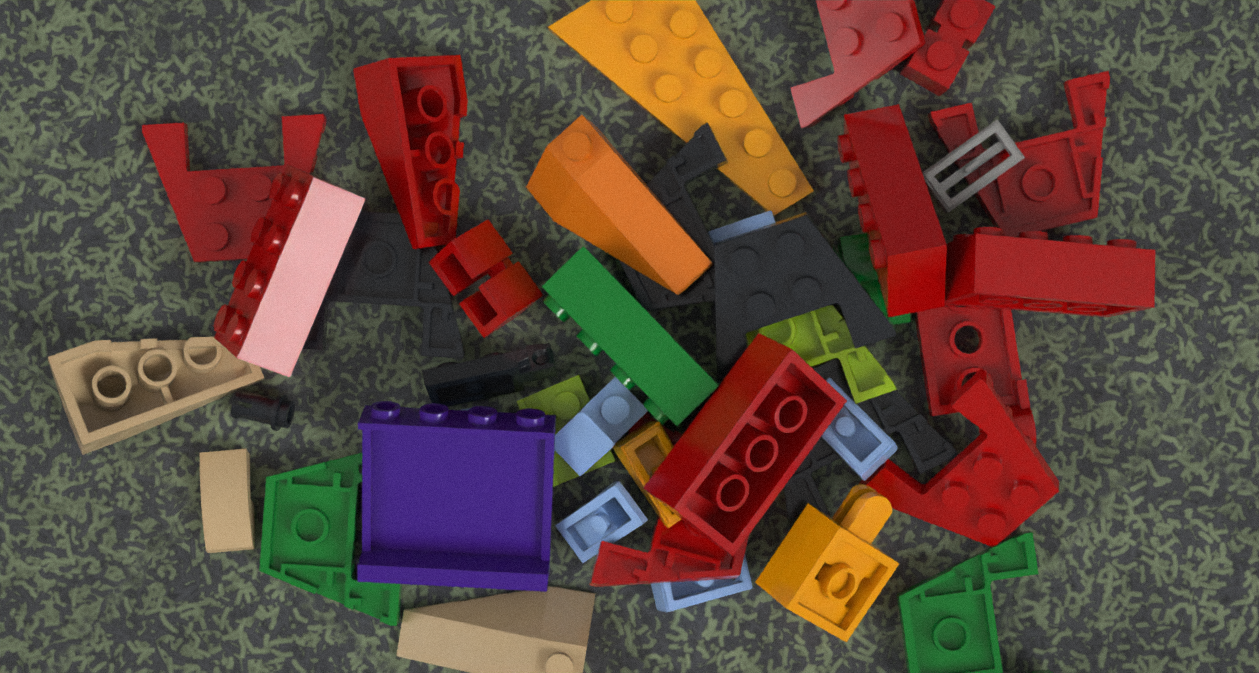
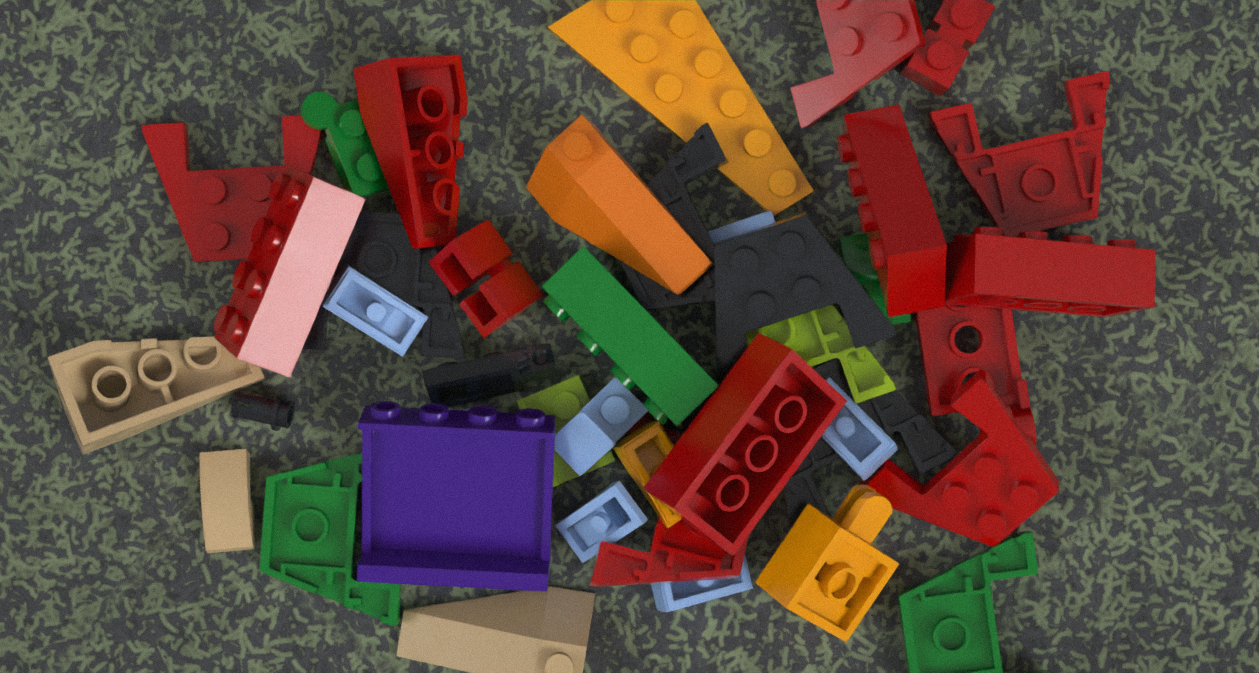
light grey tile [923,119,1025,214] -> none
none -> green hinge [300,91,390,198]
none -> light blue slope [321,264,428,357]

